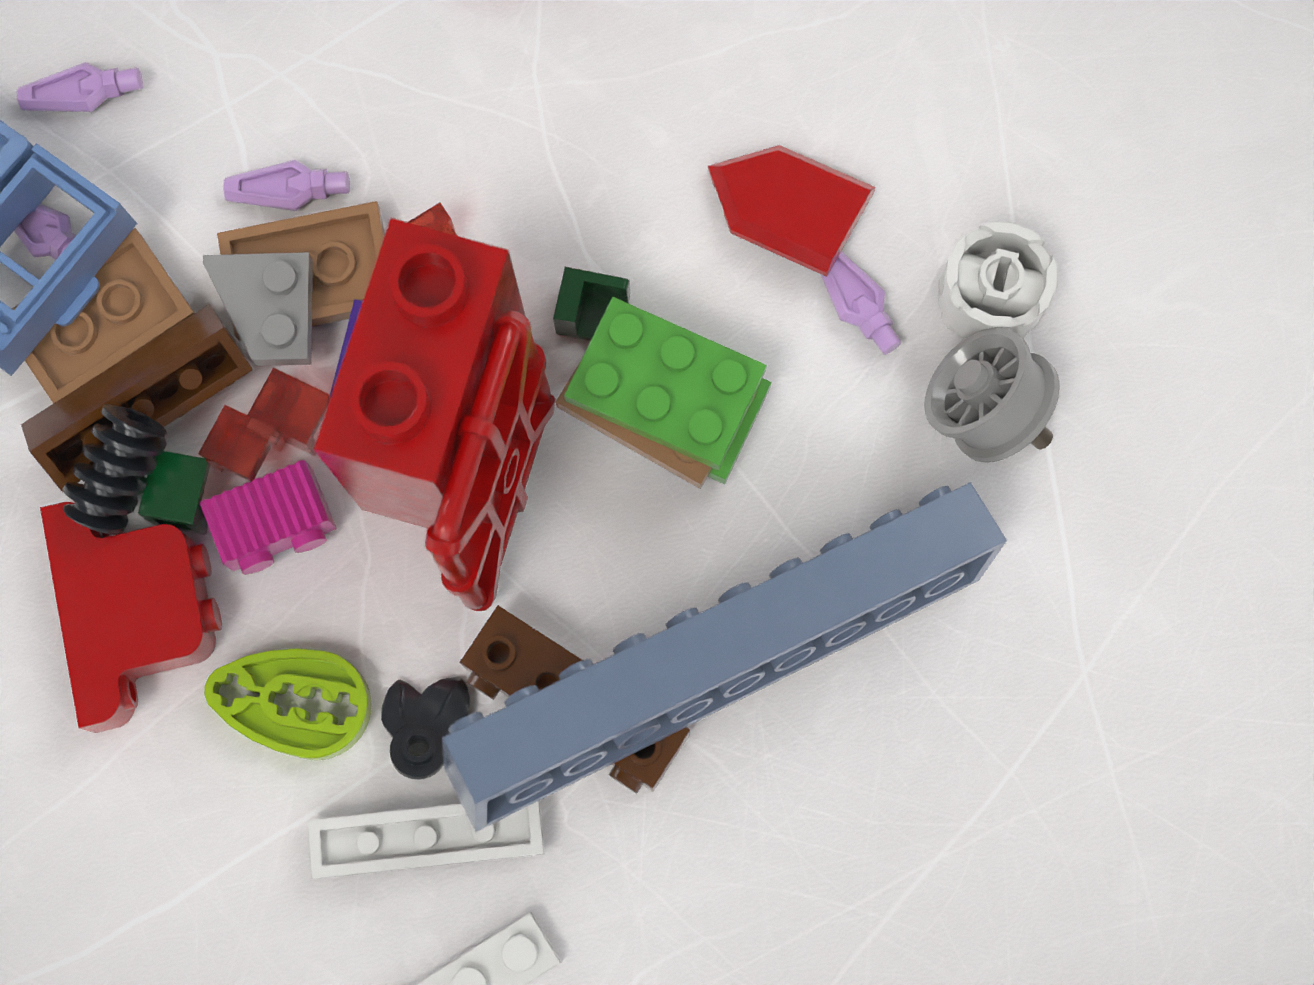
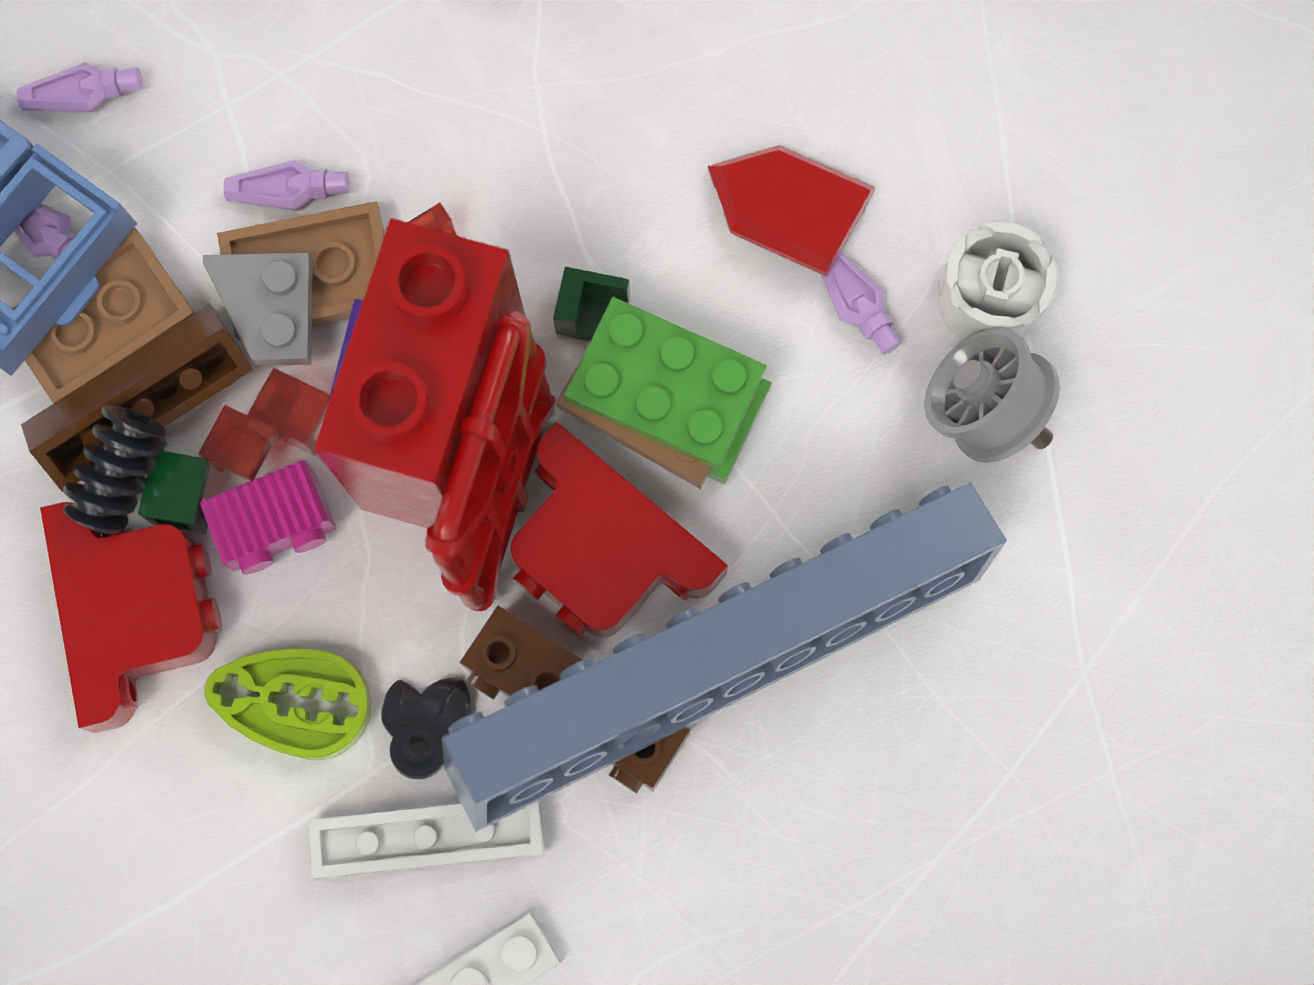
none -> red brick [510,422,728,637]

